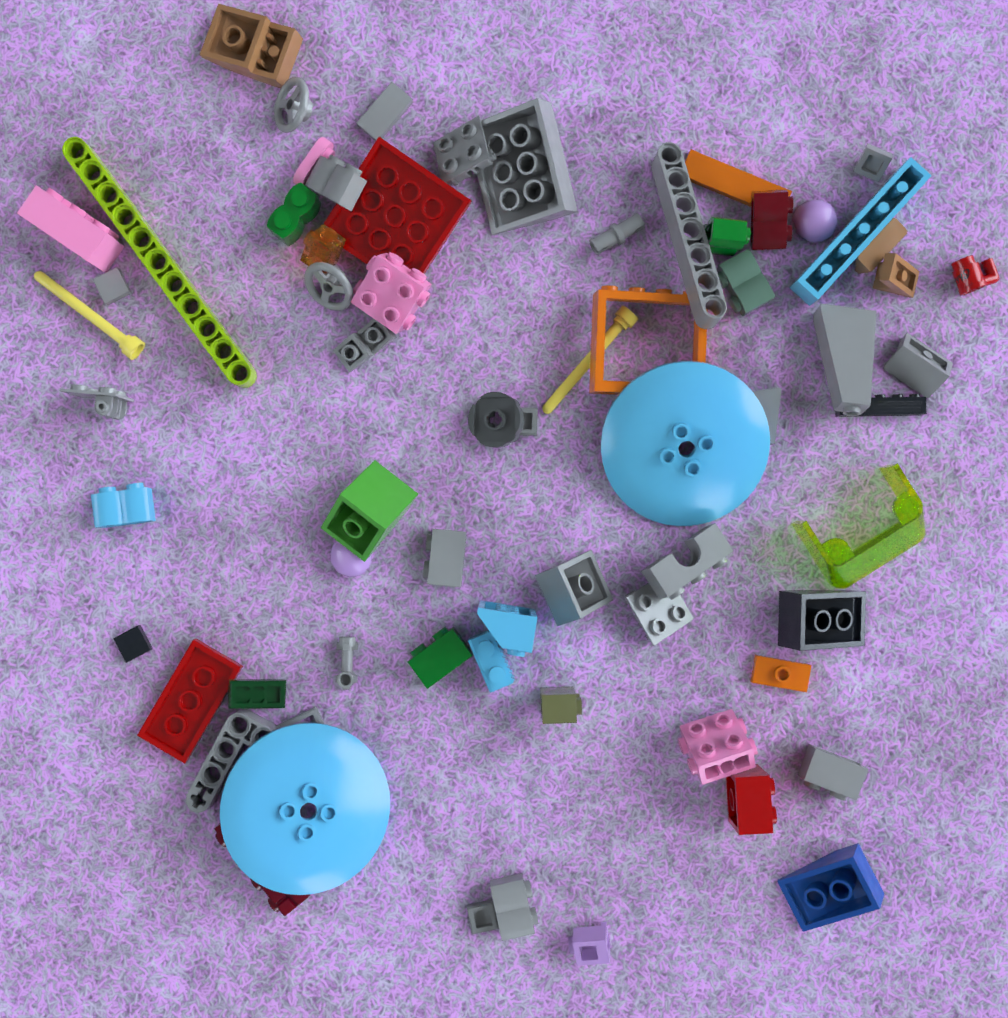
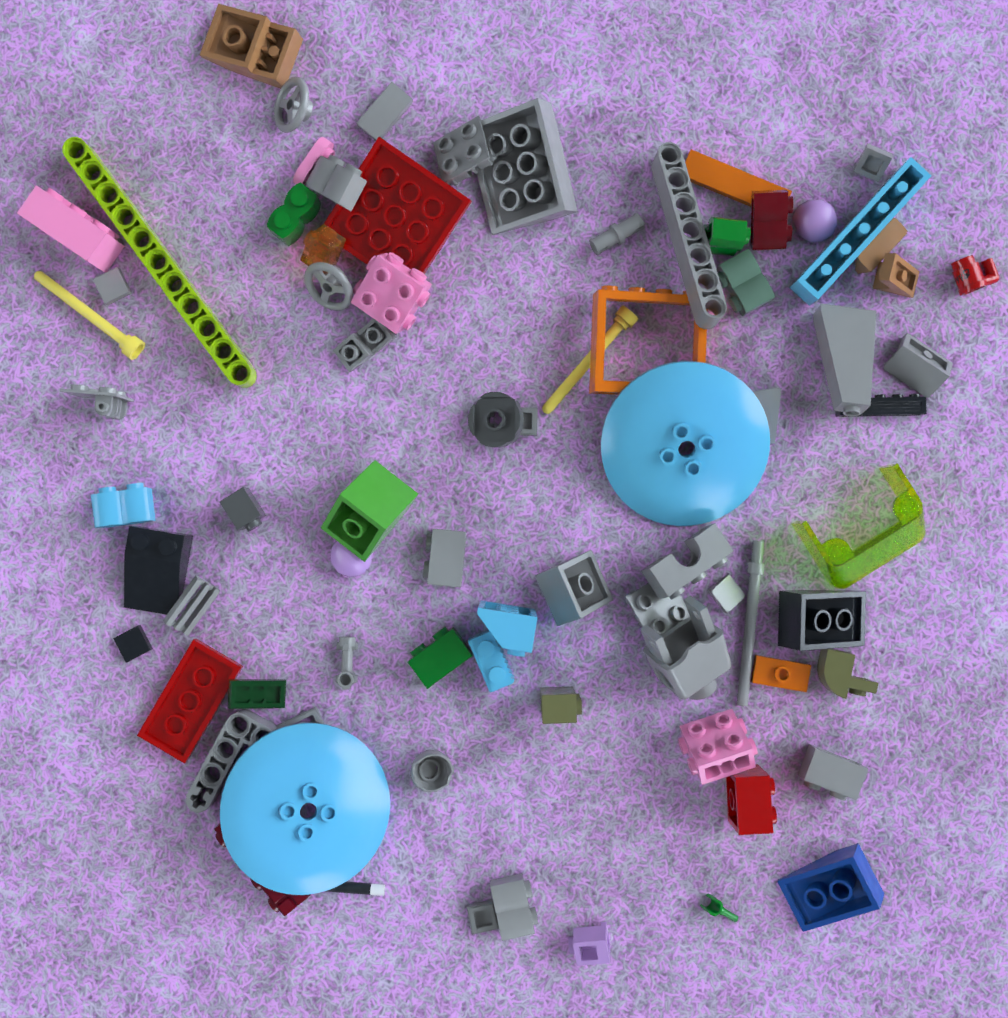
none -> black slope [124,526,193,617]
none -> light grey tile [163,575,220,636]
none -> dark grey brick [220,487,266,532]
none -> pearl dark grey bar [324,882,385,896]
none -> light grey hair [410,750,454,792]
none -> light grey piece [640,595,731,700]
none -> green hand [700,893,738,922]
none -> slope [707,574,746,613]
none -> light grey bar [736,540,765,706]
none -> olive brick [817,649,878,699]

